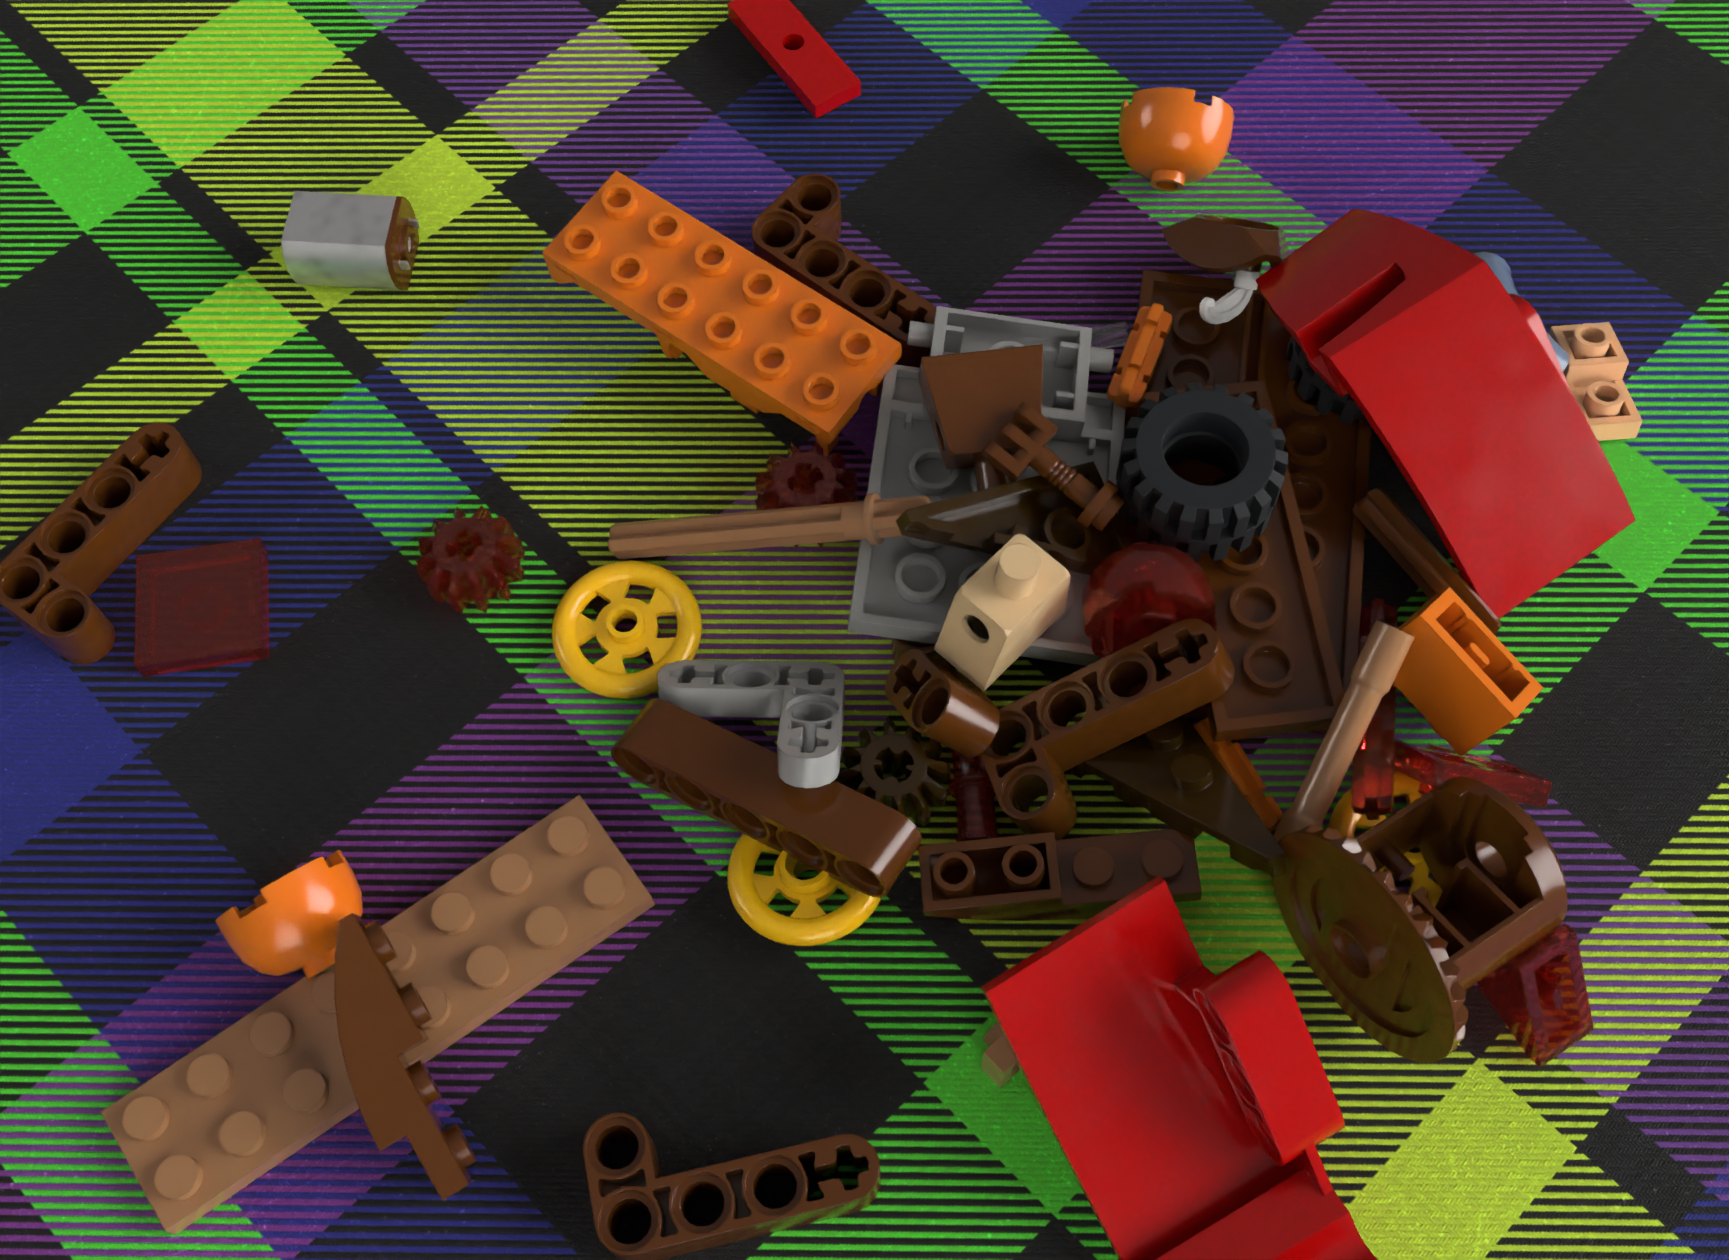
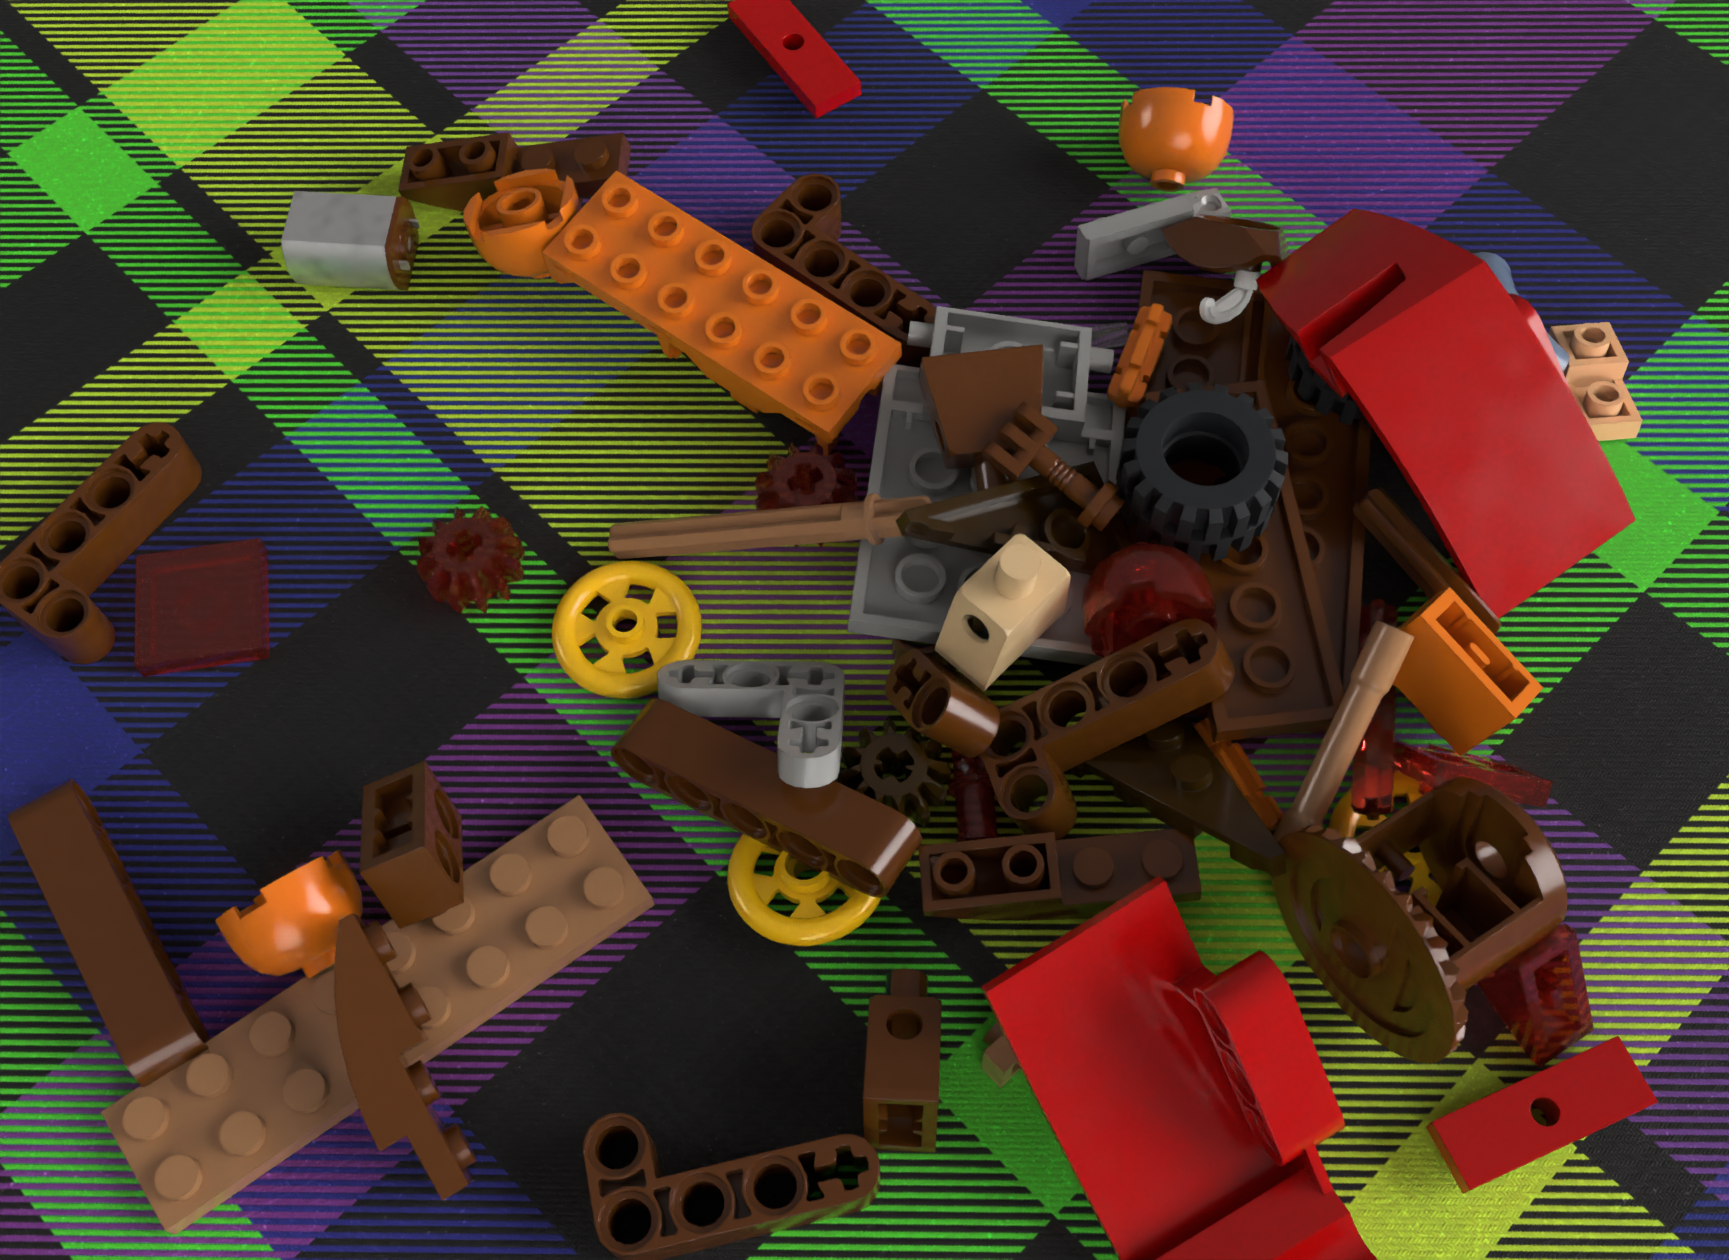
none -> reddish brown beam [8,778,210,1087]
none -> reddish brown brick [359,760,464,929]
none -> reddish brown slope [398,132,631,211]
none -> orange cylinder [463,168,581,279]
none -> reddish brown torso [863,969,942,1153]
none -> light grey hinge [1074,188,1231,281]
none -> red tile [1425,1036,1658,1194]

